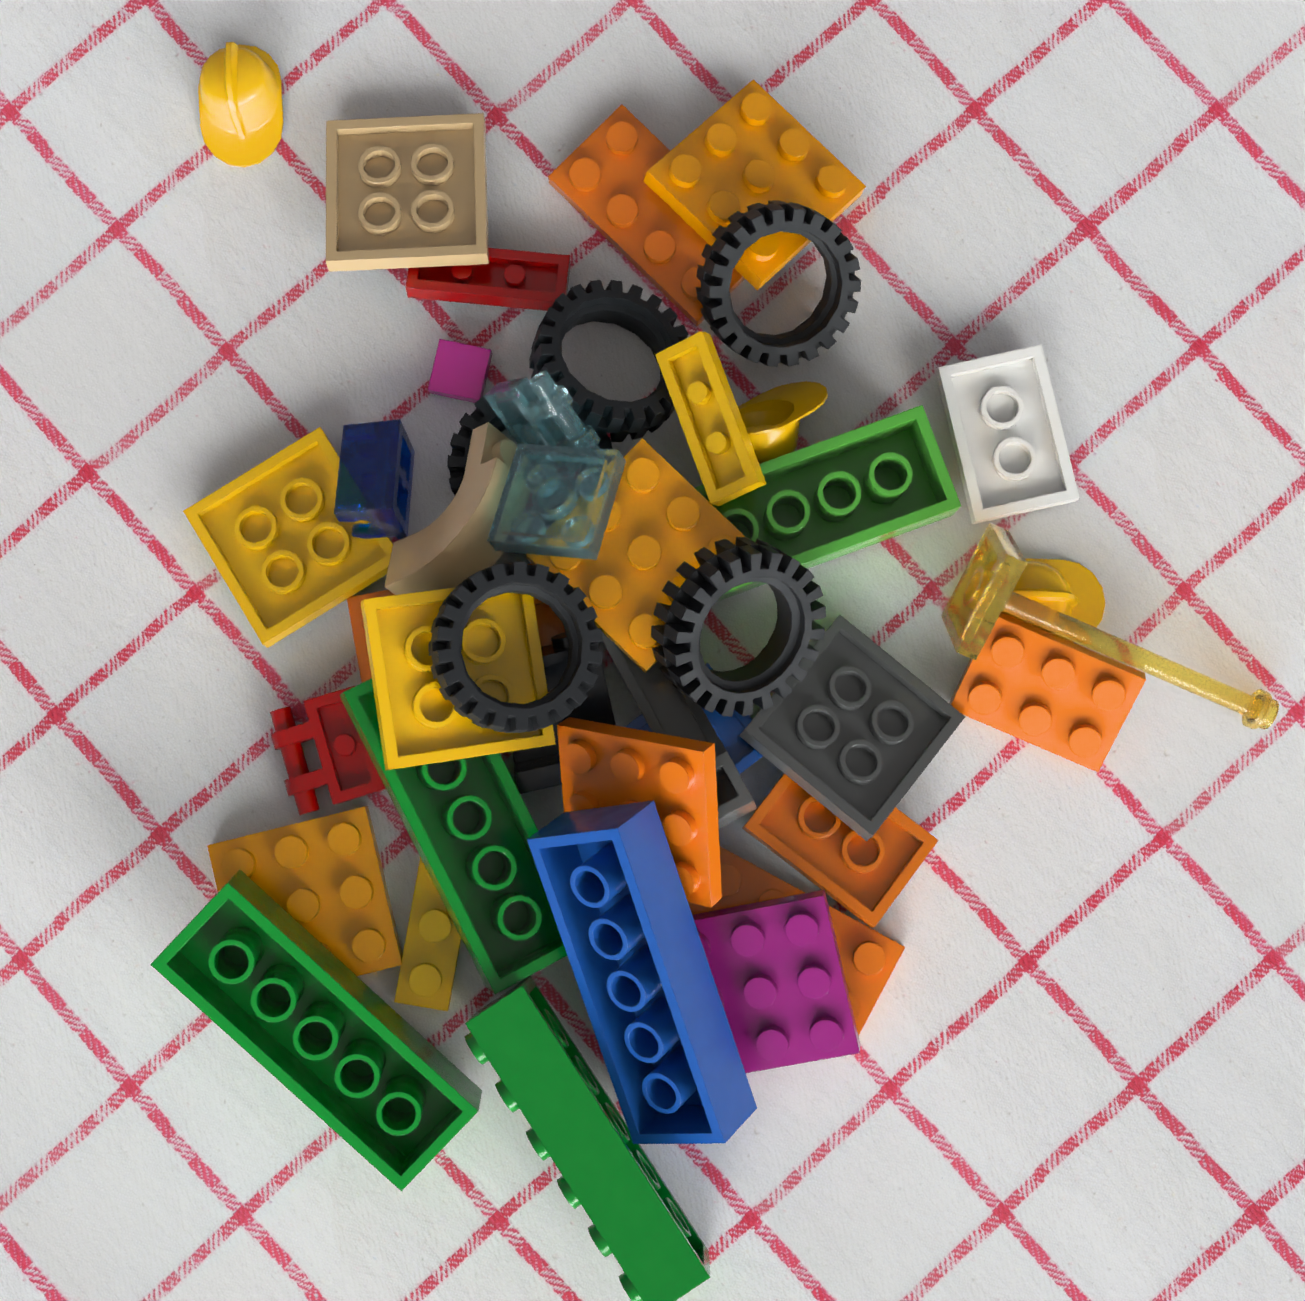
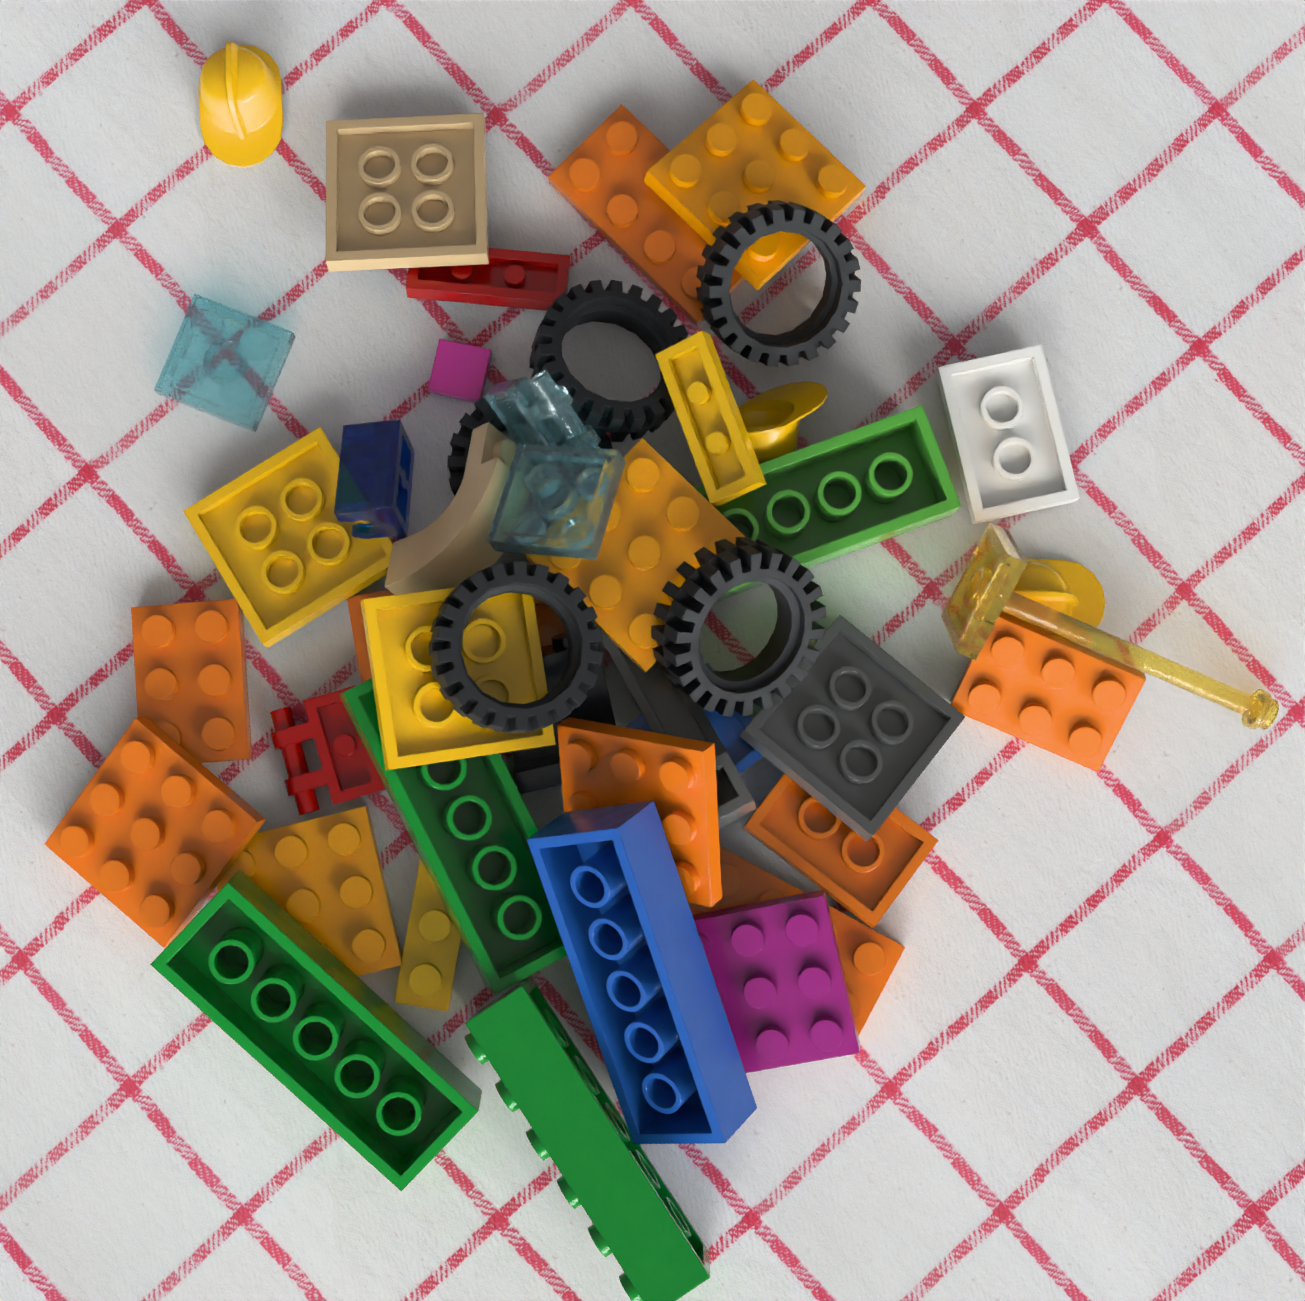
none -> orange plate [45,716,266,948]
none -> orange plate [131,599,253,764]
none -> clear light blue plate [154,294,296,432]

